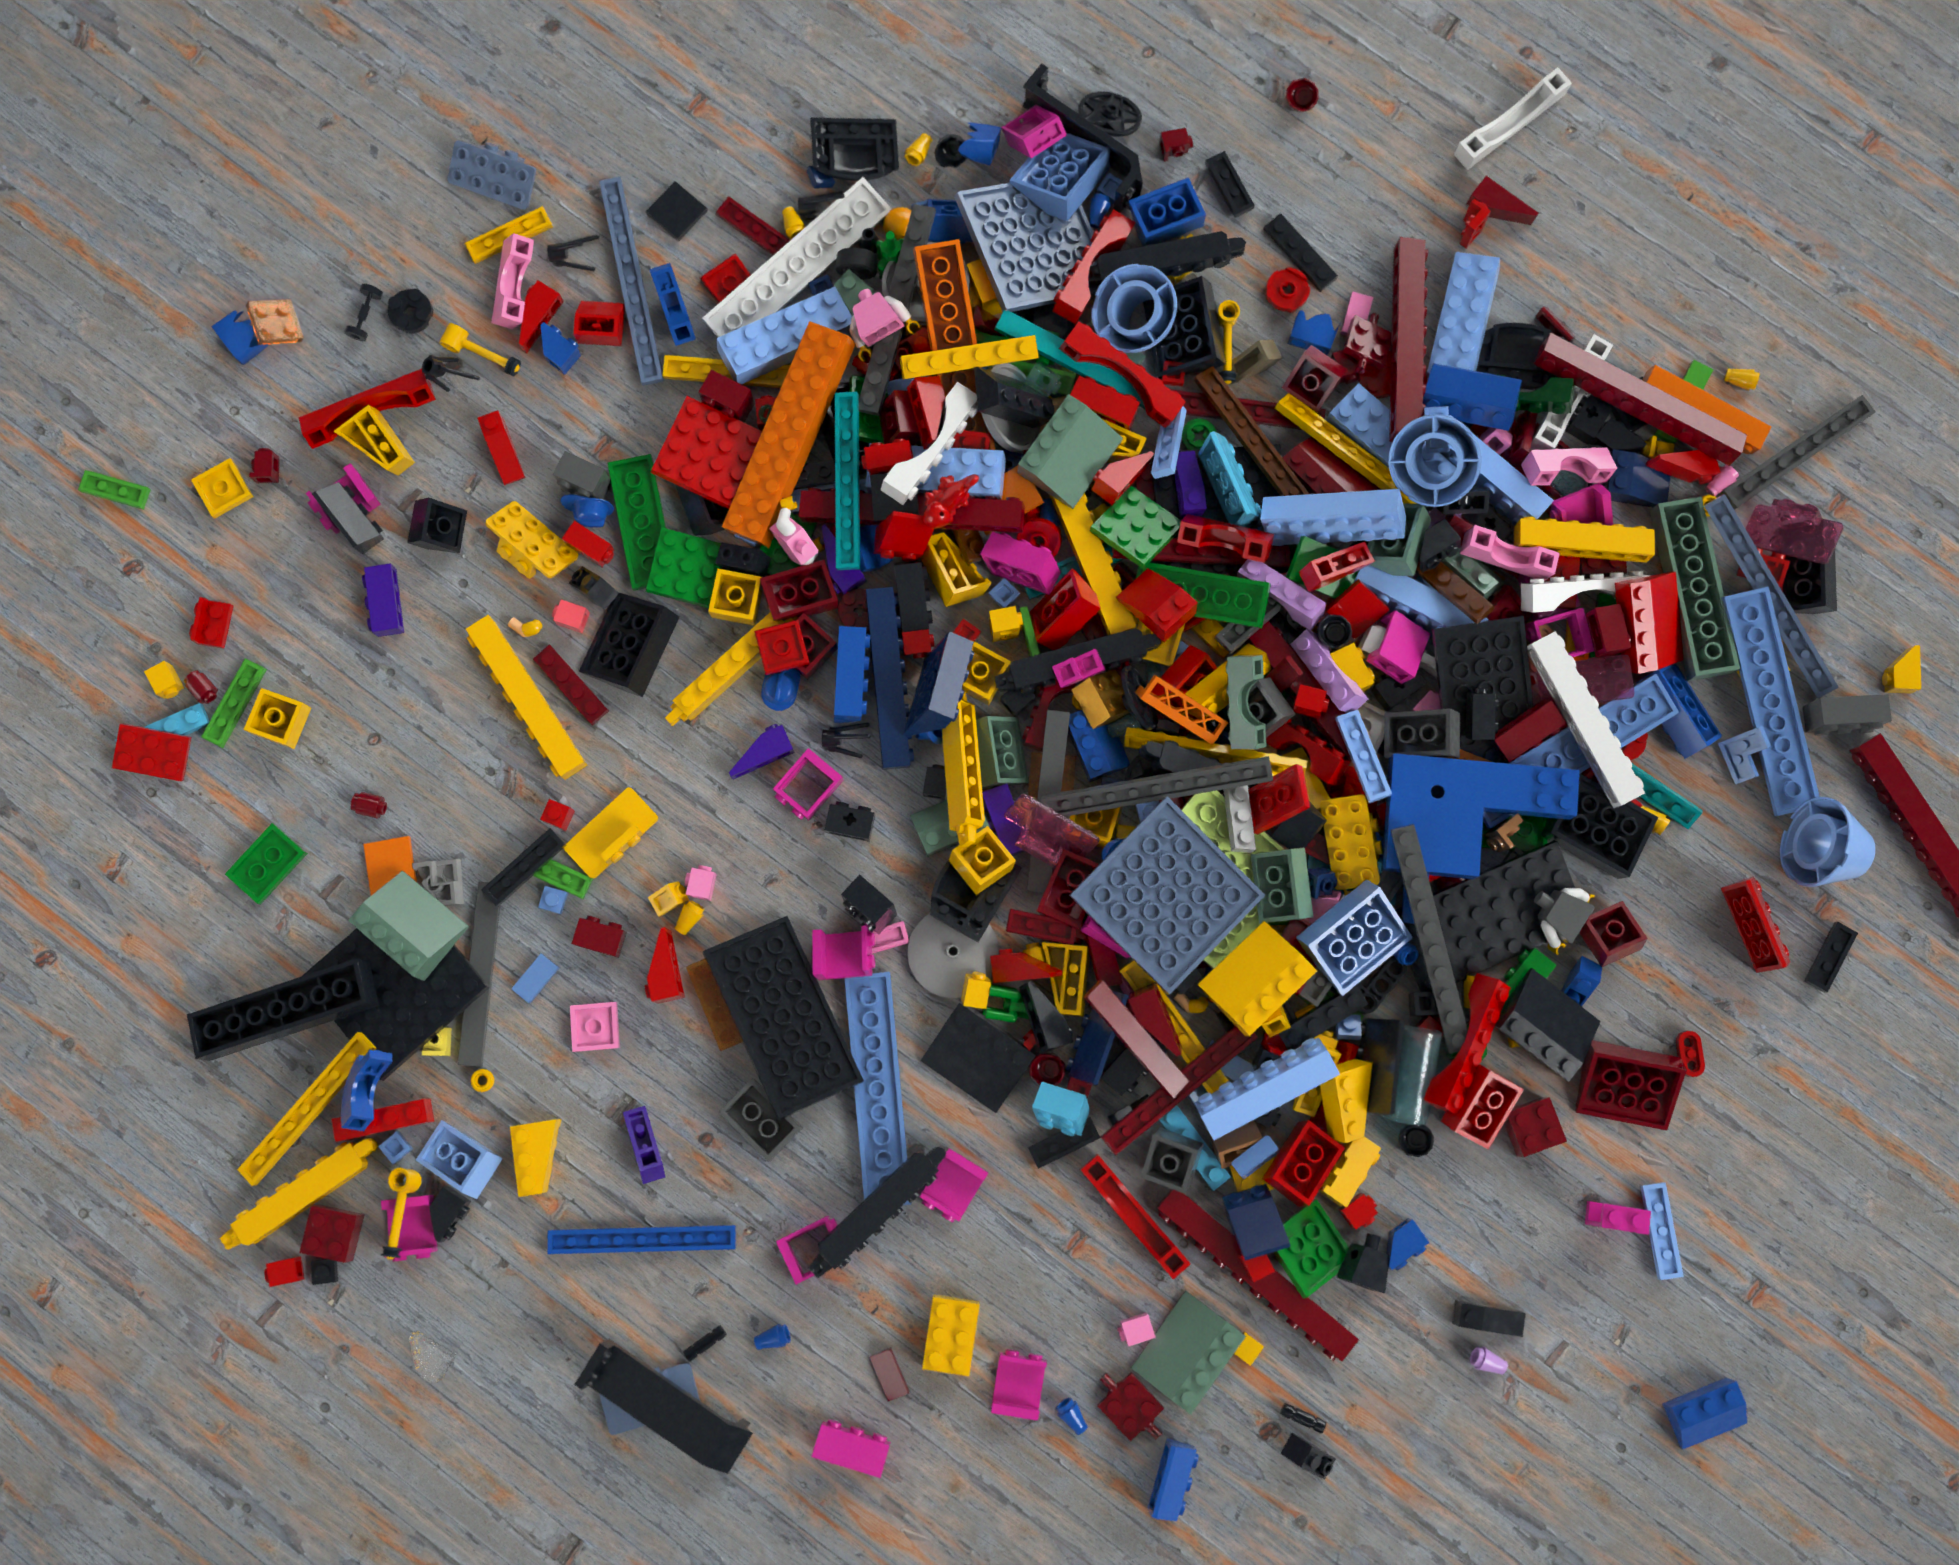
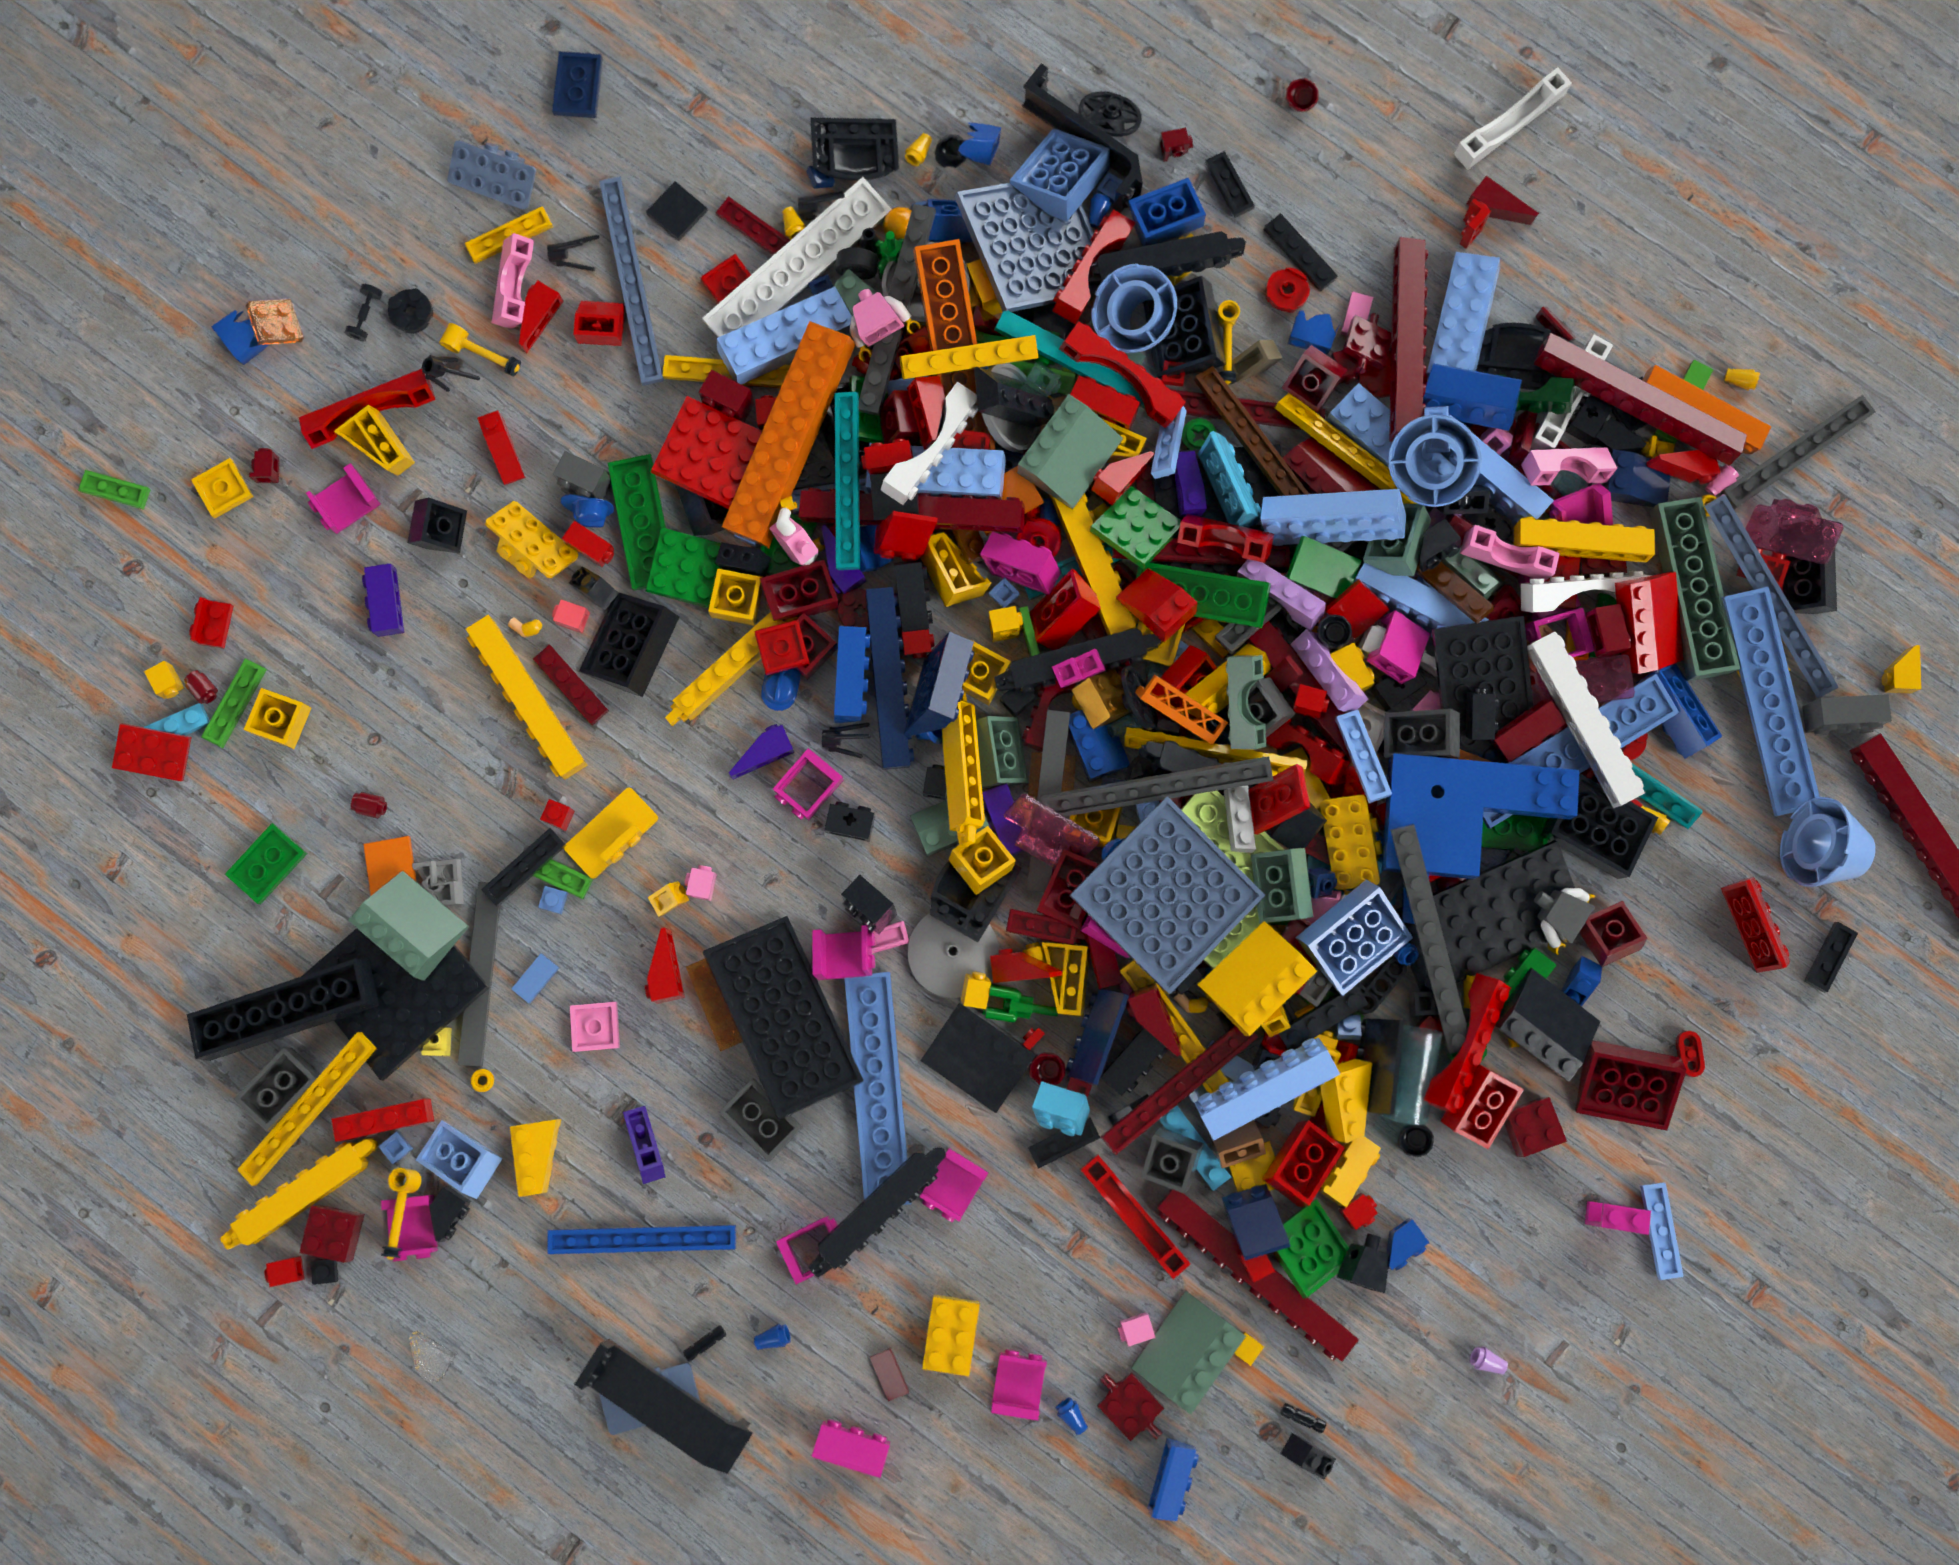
slope [312,482,384,554] -> none
blue arch [341,1050,392,1131] -> none
blue slope [541,322,581,375] -> none
dark red brick [571,915,627,958] -> none
blue arch [649,263,696,346] -> none
yellow cone [674,900,705,935] -> none
hinge [758,404,773,424] -> none
red animal [923,474,979,529] -> none
red plate [953,618,981,642] -> none
dark pink window [1001,105,1067,158] -> none
black slope [1019,981,1073,1053] -> none
tile [1084,980,1189,1098] -> none
medium blue slope [1232,1135,1280,1179] -> none
red slope [1299,542,1375,592] -> none
black slope [1452,1300,1526,1337] -> none
medium nougat bracket [1484,814,1523,852] -> none
blue slope [1662,1377,1747,1449] -> none
medium blue plate [1718,726,1771,785] -> none
none -> dark grey brick [234,1047,320,1131]
none -> dark blue plate [552,51,603,118]

